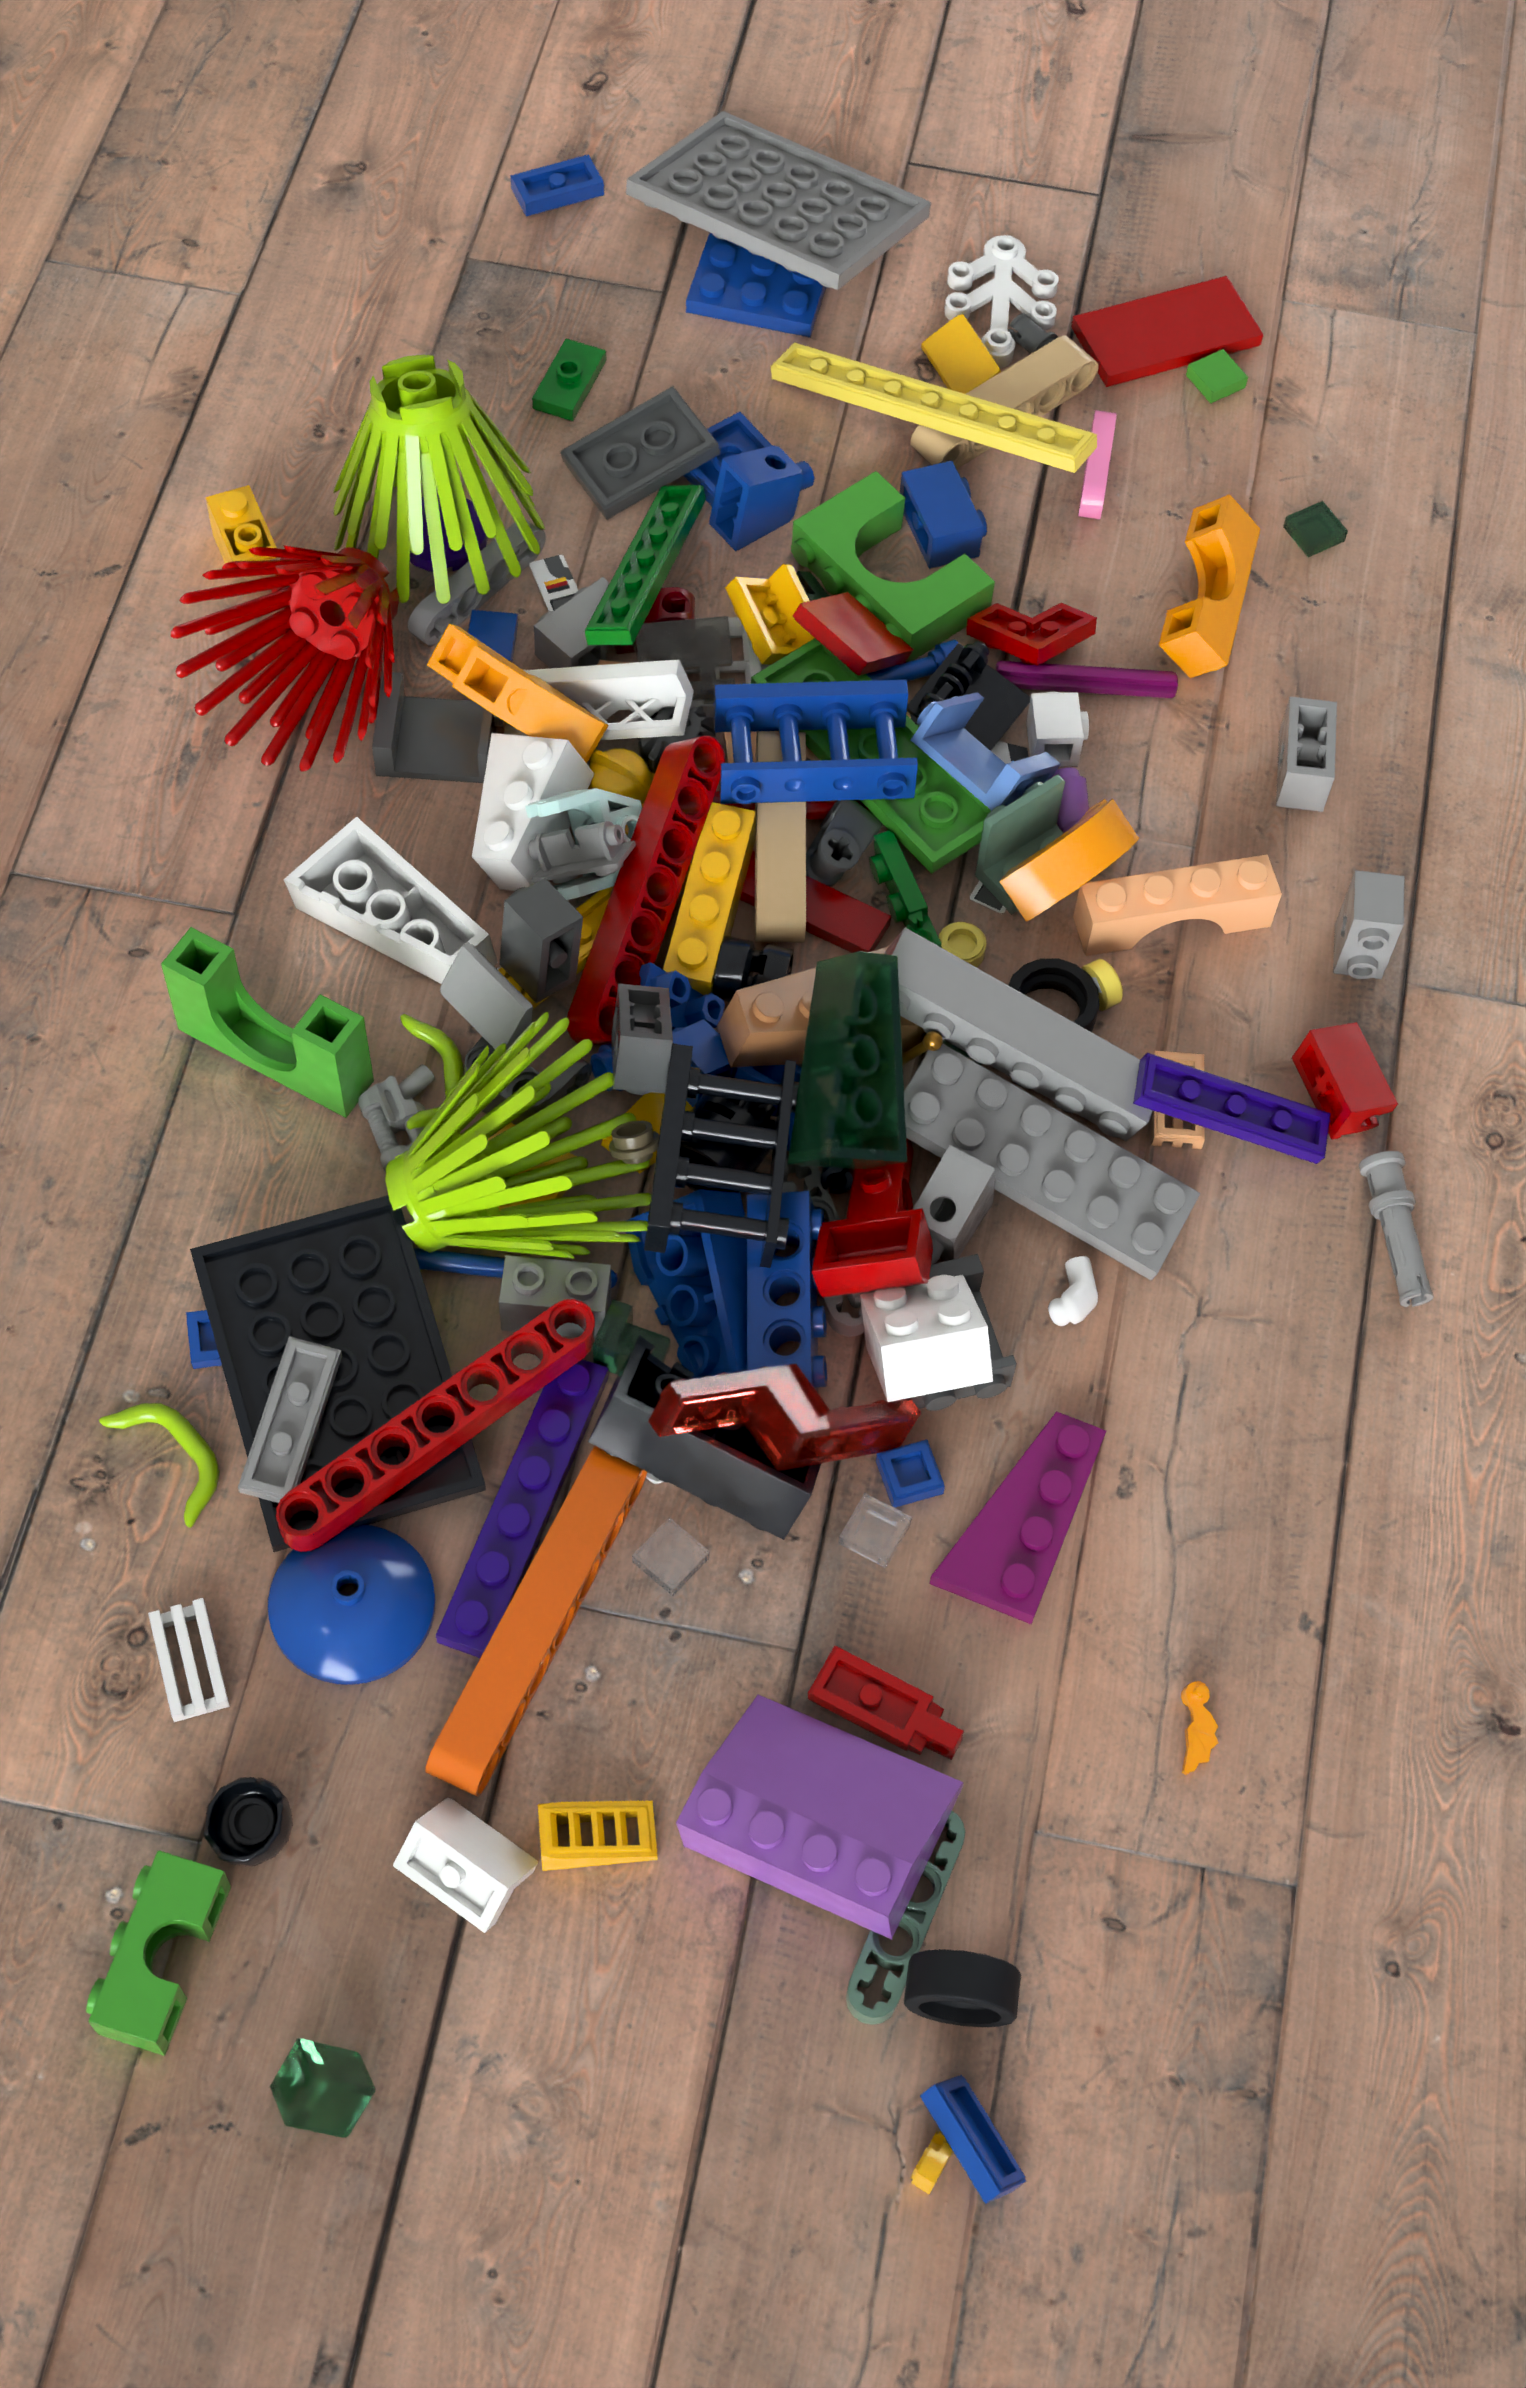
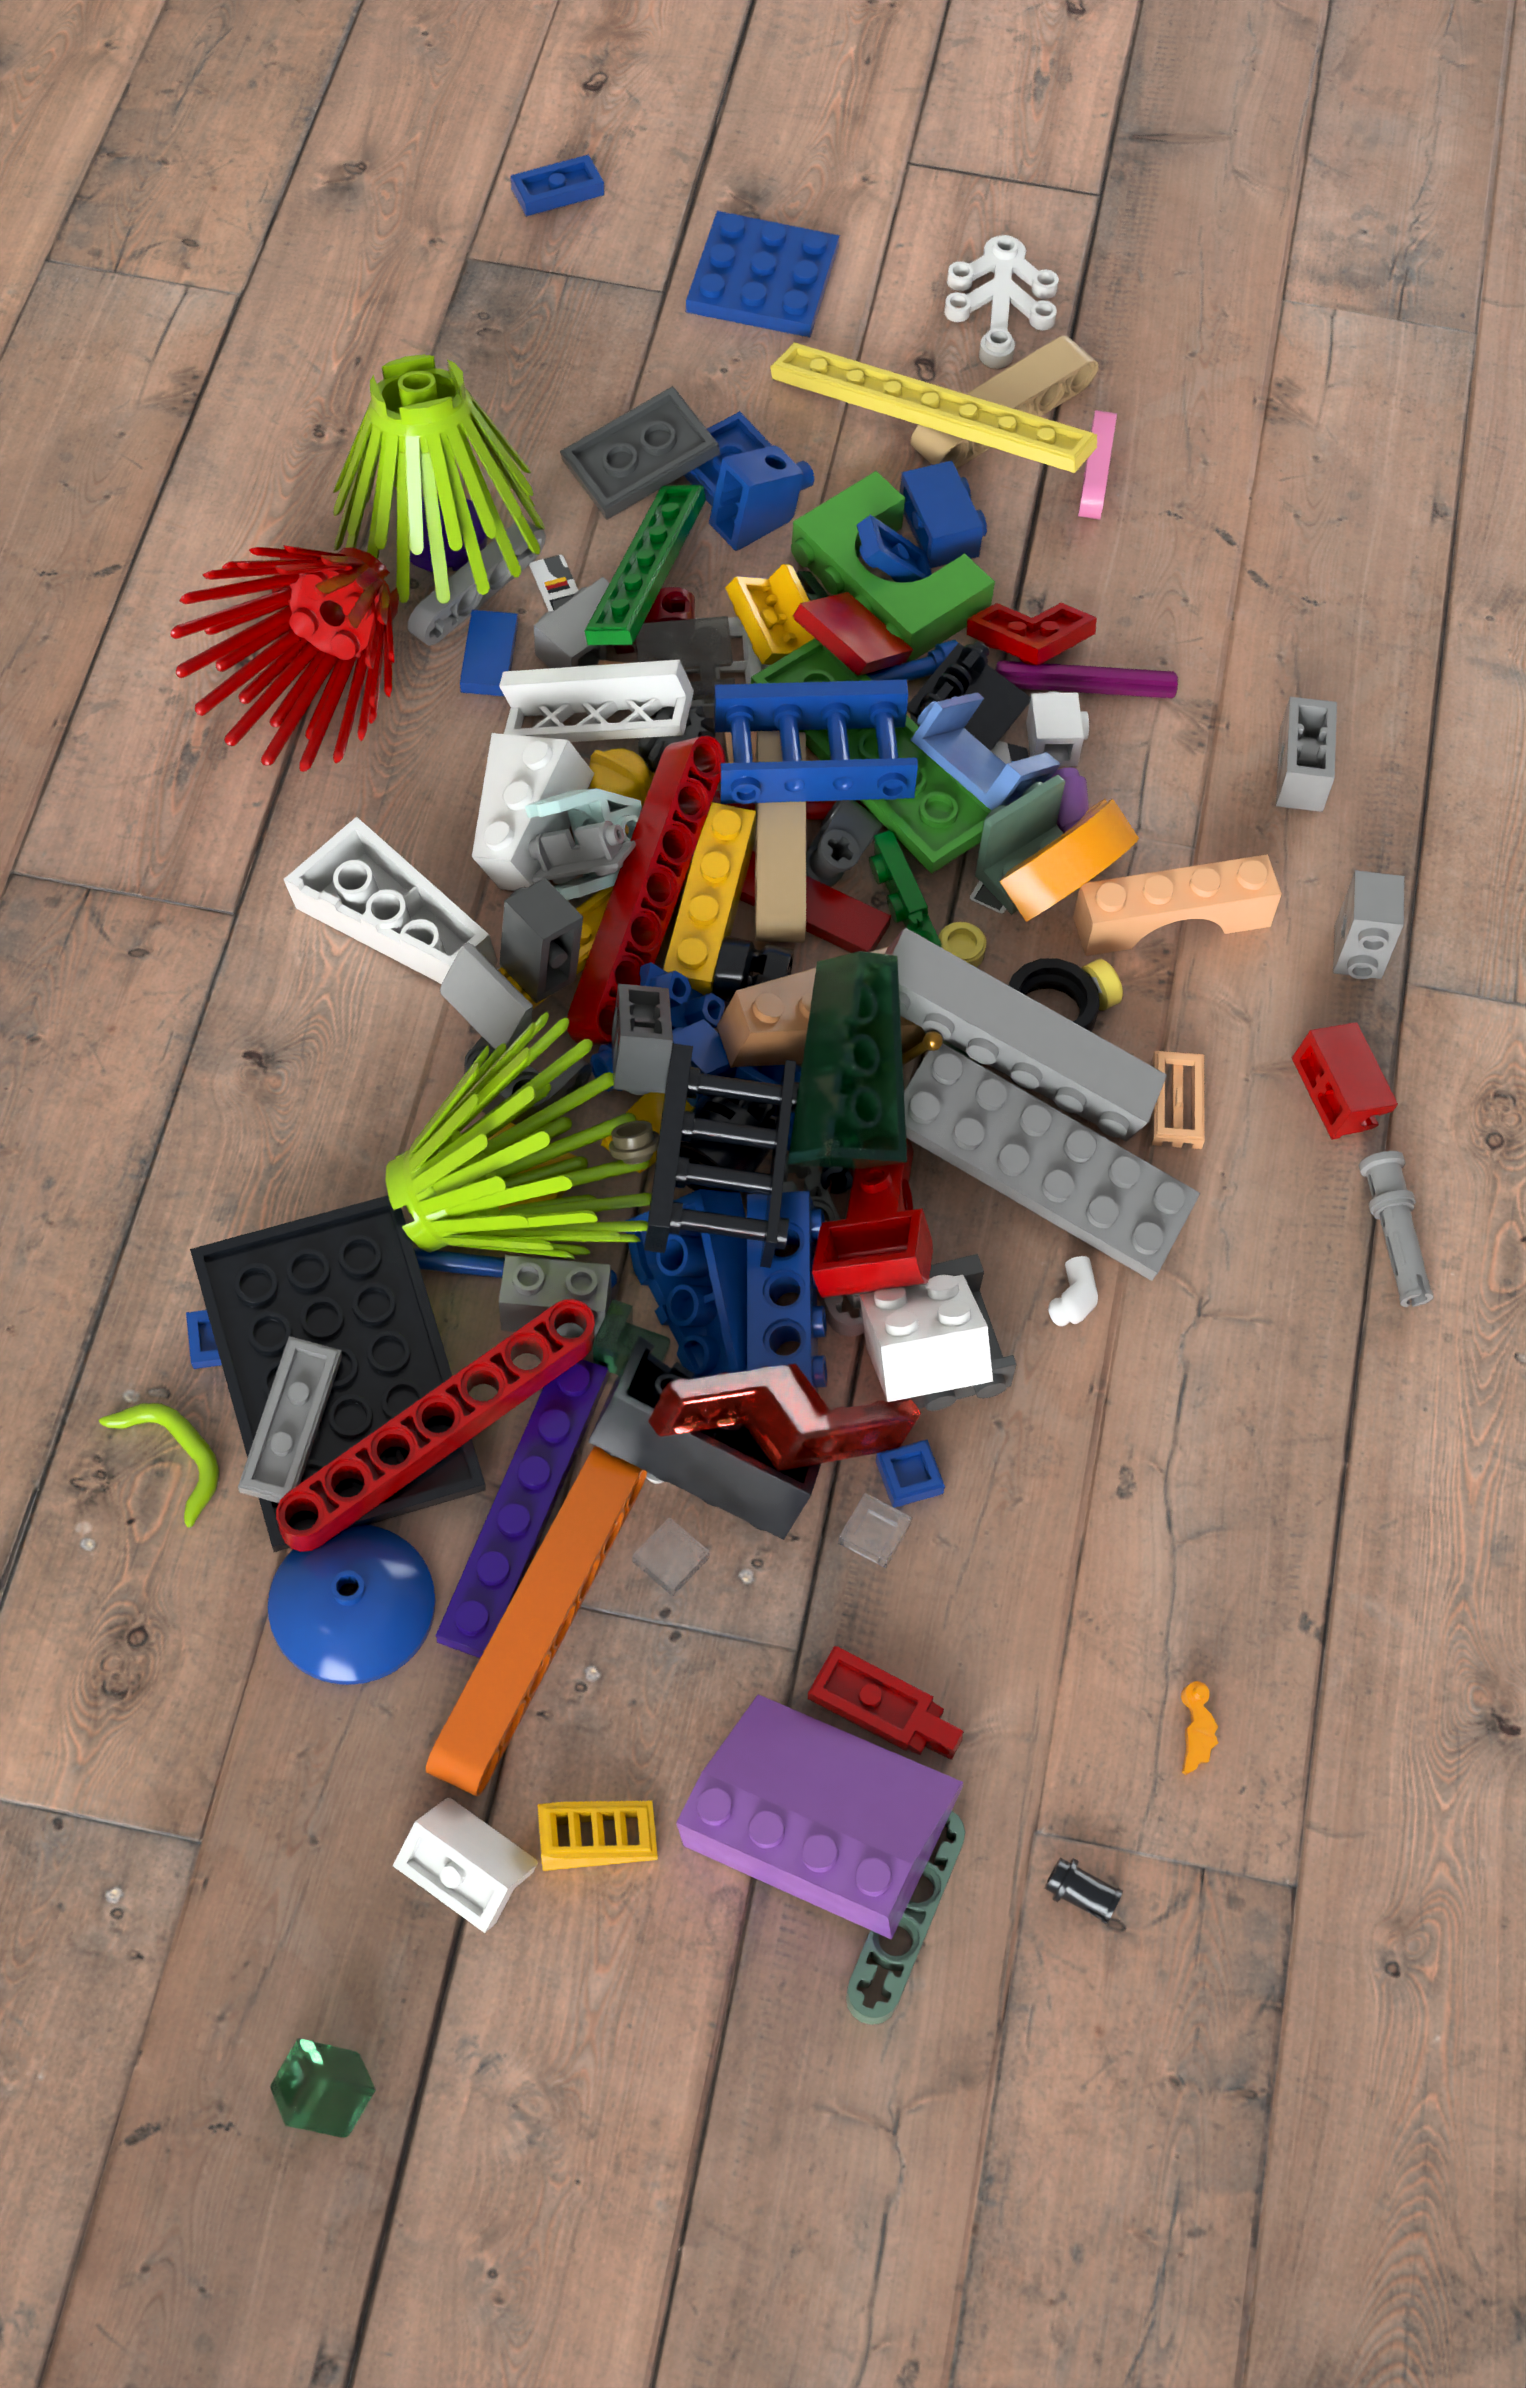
bright green arch [86,1850,231,2056] -> none
white tile [148,1598,230,1722] -> none
bright green arch [161,927,374,1118] -> none
black hair [203,1777,293,1866] -> none
yellow slope [205,485,277,564] -> none
light grey piece [358,1064,435,1172] -> none
dark grey panel [372,671,505,783] -> none
lime animal [400,1014,464,1130] -> none
light orange slope [427,623,608,763] -> none
green plate [532,338,606,421] -> none
light grey plate [626,111,931,290] -> none
black tyre [904,1949,1021,2027] -> none
yellow tile [911,2130,953,2194] -> none
light grey torso [913,1145,996,1265] -> none
blue tile [920,2075,1026,2204] -> none
yellow slope [921,314,1001,394] -> none
magenta wing [929,1411,1106,1625] -> none
dark grey pin [1008,313,1058,354] -> none
red tile [1071,276,1264,387] -> none
dark purple tile [1133,1053,1330,1164] -> none
light orange arch [1159,494,1260,679] -> none
bright green tile [1186,349,1248,404] -> none
clear green tile [1283,501,1348,557] -> none
none -> blue plate [857,515,932,583]
none -> black pin [1044,1857,1123,1924]

